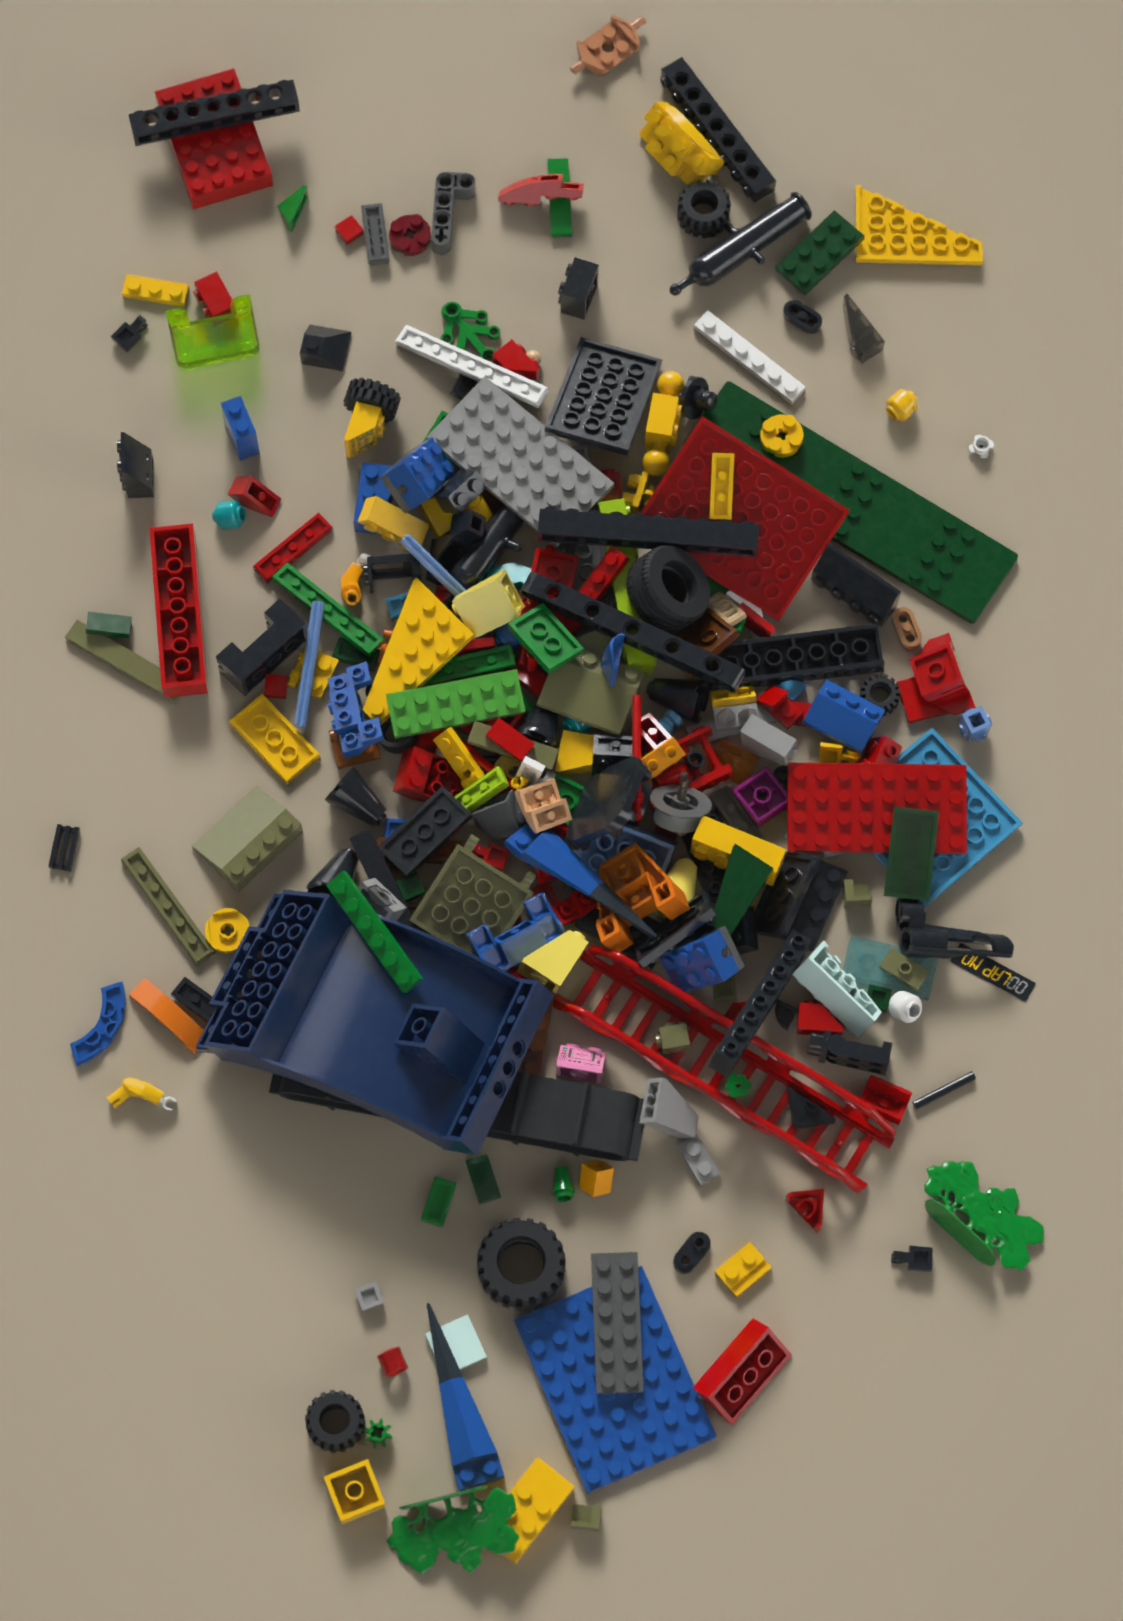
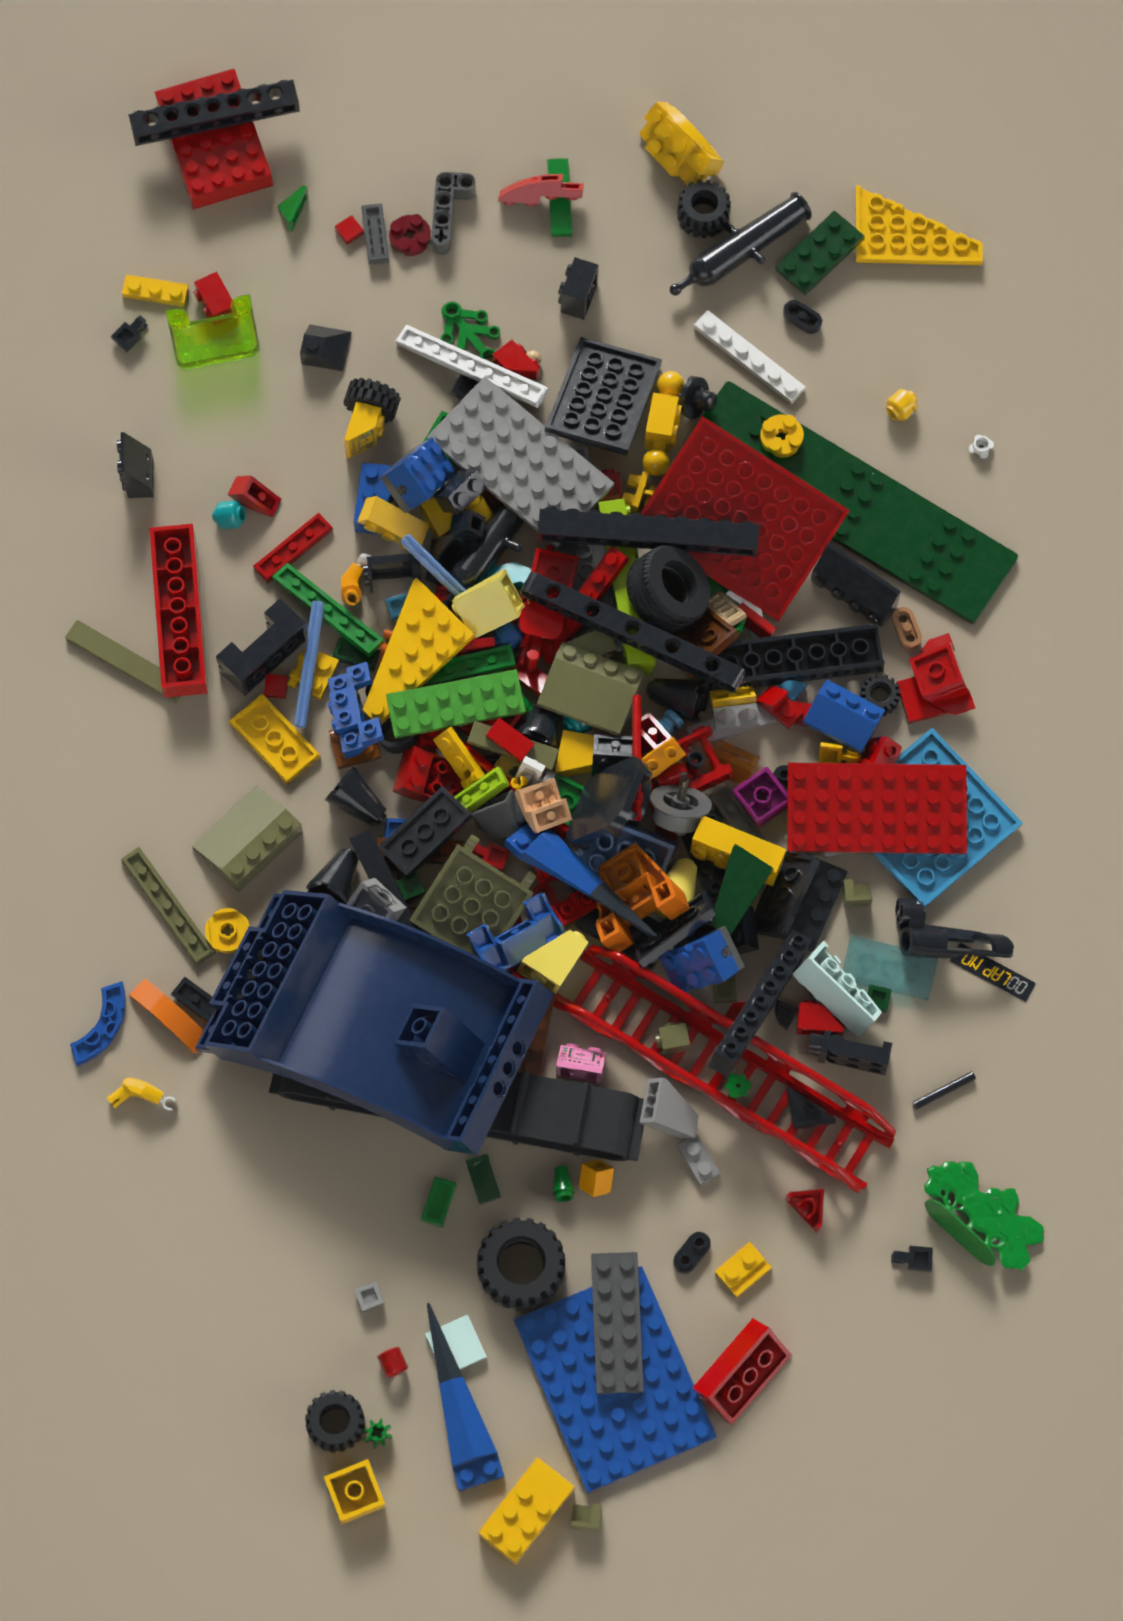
black tile [48,824,80,872] -> none
dark green tile [85,611,132,639] -> none
blue brick [221,396,260,461] -> none
green plate [326,871,423,993] -> none
green plant [386,1485,519,1574] -> none
green plate [508,603,584,674] -> none
nougat plate [570,15,646,75] -> none
blue slope [601,633,625,687] -> none
black brick [660,57,776,203] -> none
yellow plate [709,453,734,520] -> none
light grey slope [740,714,799,766] -> none
clear smoke slope [842,294,885,363] -> none
red bracket [860,1075,912,1125] -> none
olive plate [879,948,930,992] -> none
dark green plate [884,807,939,901] -> none
white head [888,991,922,1023] -> none
medium blue brick [958,706,992,742] -> none

